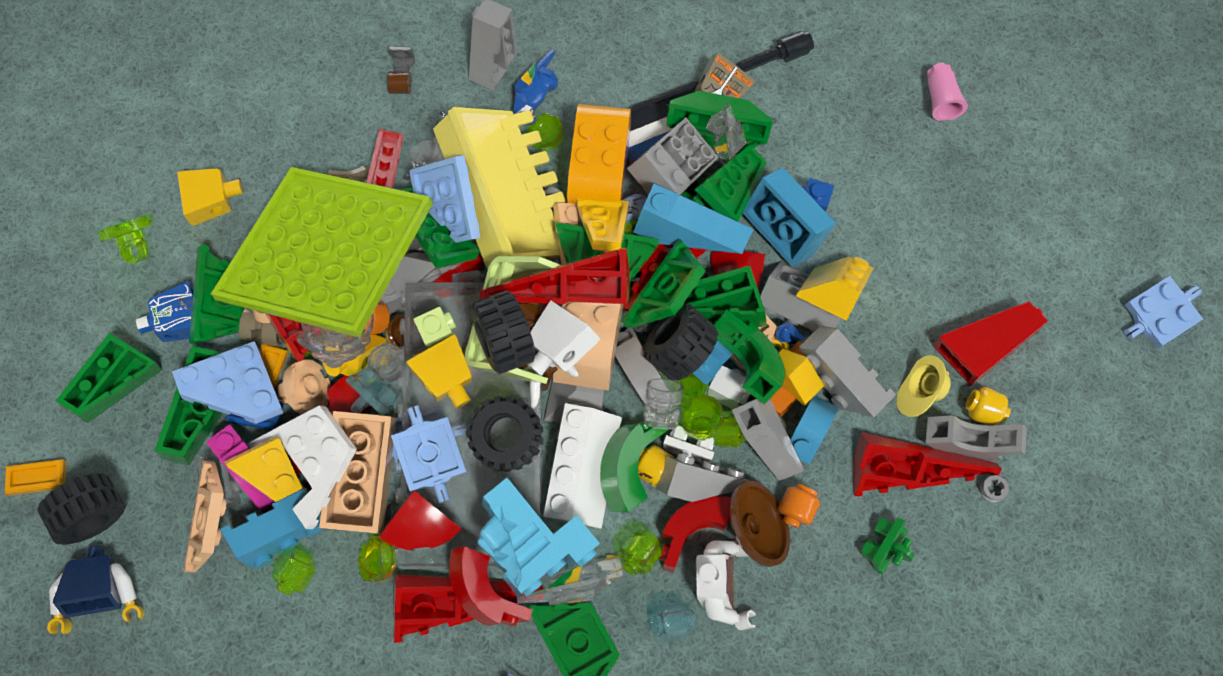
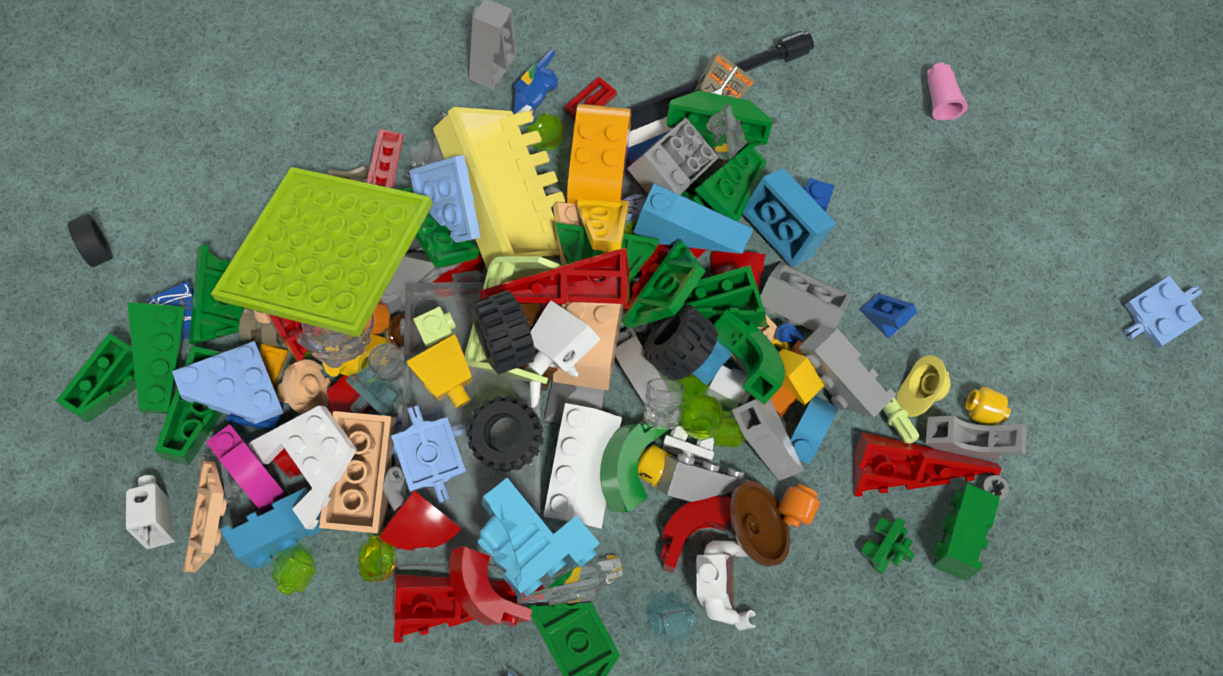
light orange tile [5,459,66,496] -> none
black tyre [37,473,125,545] -> none
dark blue torso [47,546,144,634] -> none
clear neon green tile [97,215,153,264] -> none
yellow torso [177,169,244,226] -> none
yellow wing [224,436,302,502] -> none
leg [388,46,415,94] -> none
clear neon green head [618,531,661,575] -> none
yellow slope [796,256,874,321] -> none
red slope [933,301,1048,386] -> none
none -> black tyre [67,214,112,267]
none -> white torso [126,475,175,549]
none -> green wing [127,302,186,414]
none -> light grey arm [382,466,406,512]
none -> red tile [564,77,617,120]
none -> blue slope [860,293,918,338]
none -> yellowish green axle [882,397,919,444]
none -> green wedge [931,483,1000,581]

